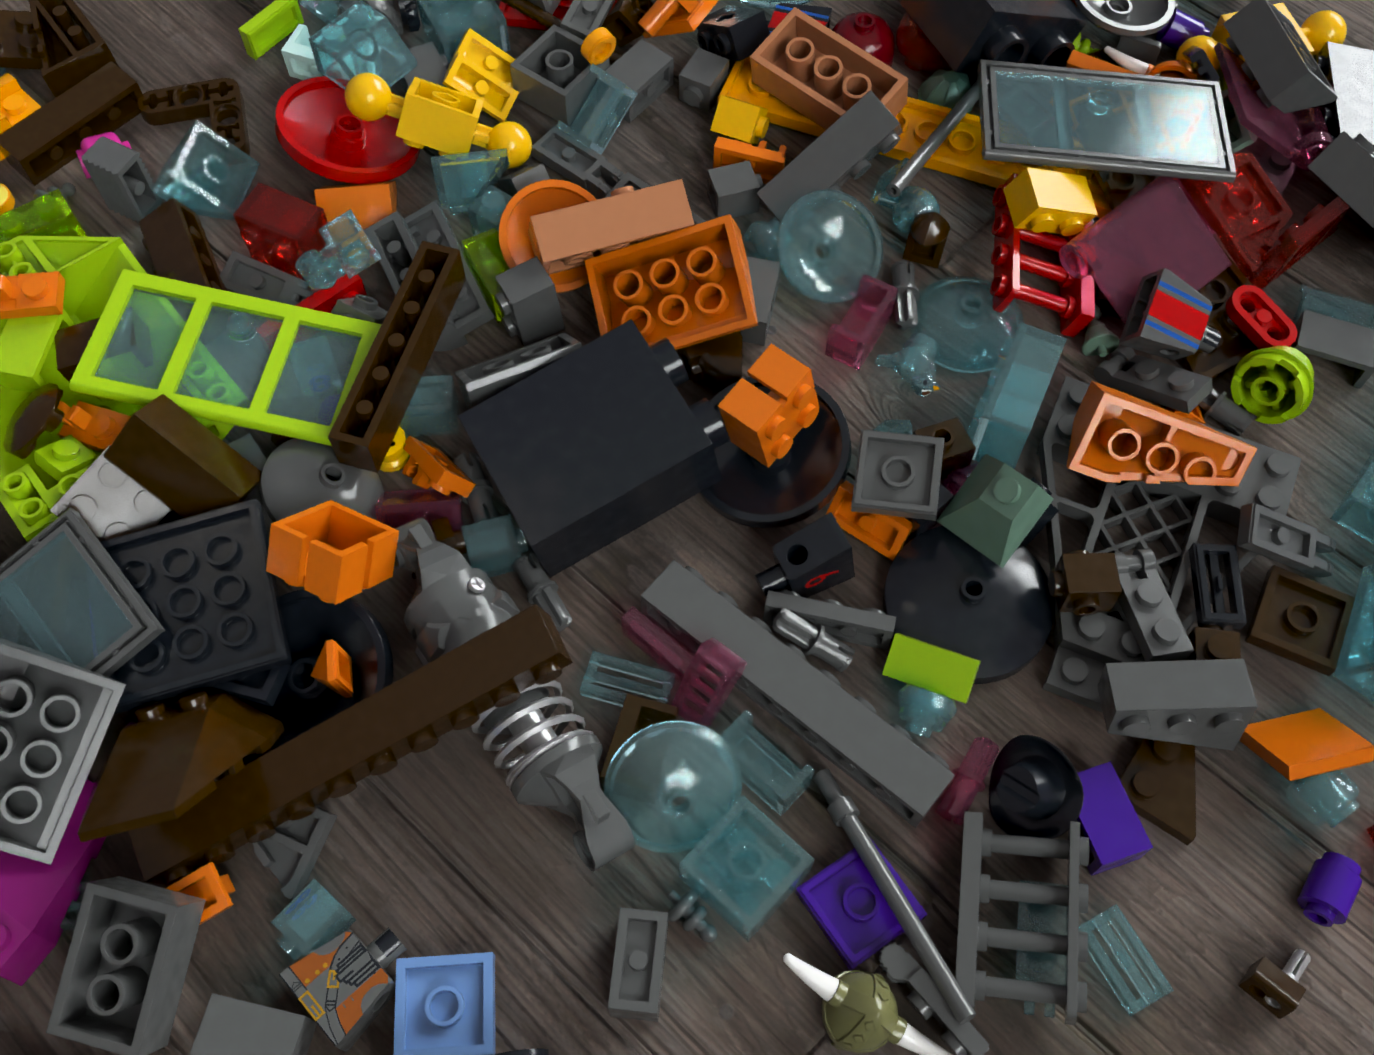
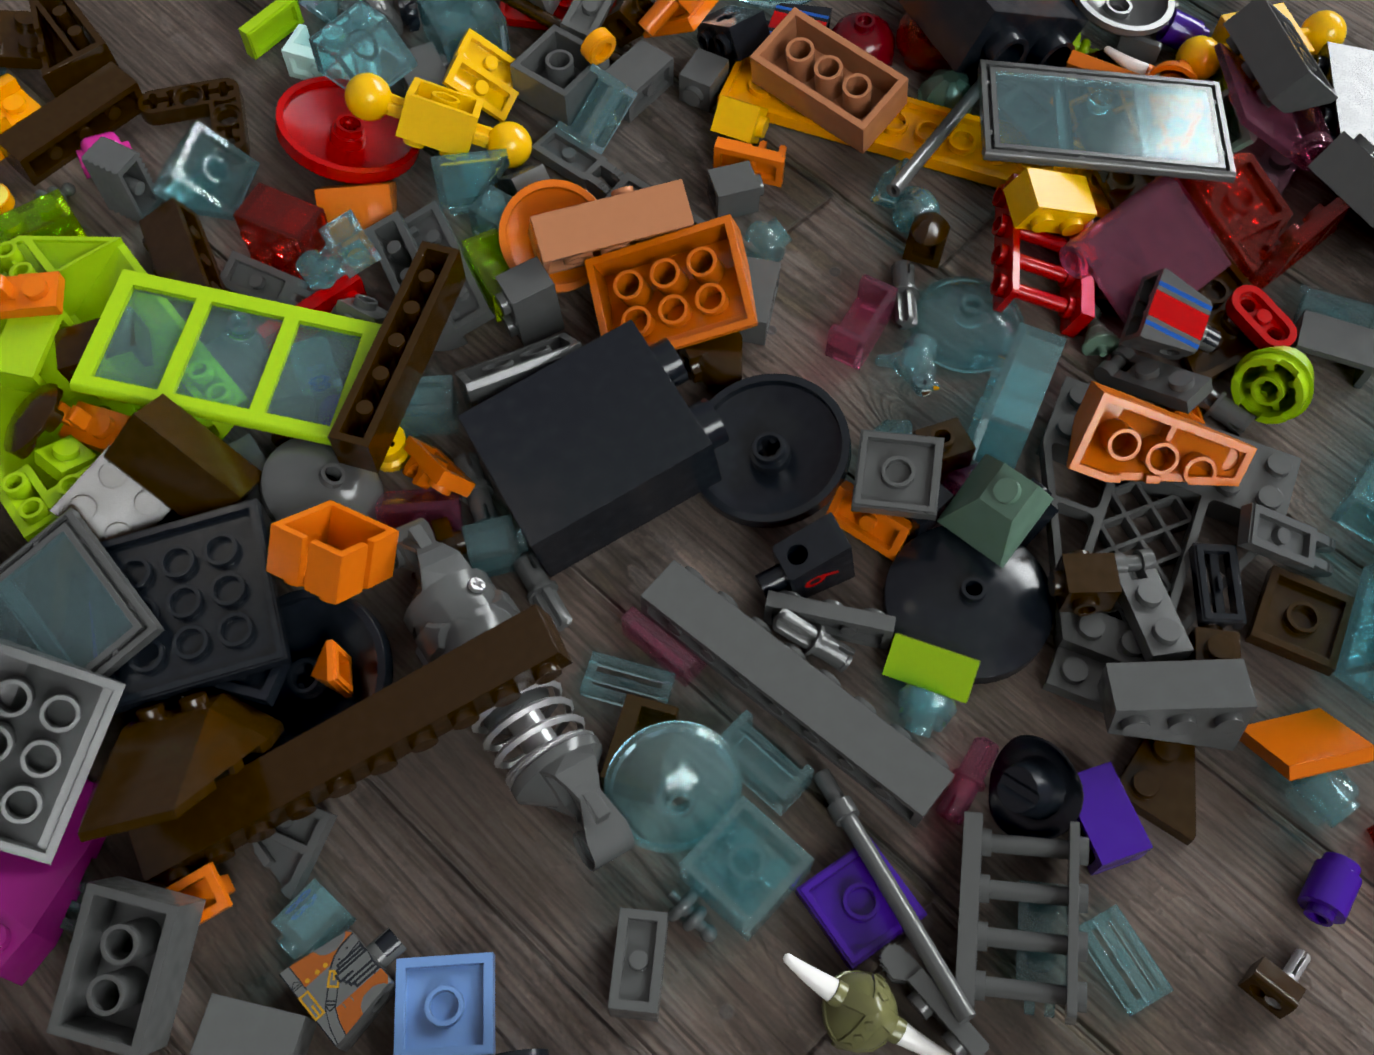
clear pink slope [671,637,748,734] -> none
orange piece [718,343,819,468] -> none
dark grey brick [757,90,903,232] -> none
clear light blue dish [776,190,883,304] -> none
black tile [1182,45,1220,82] -> none

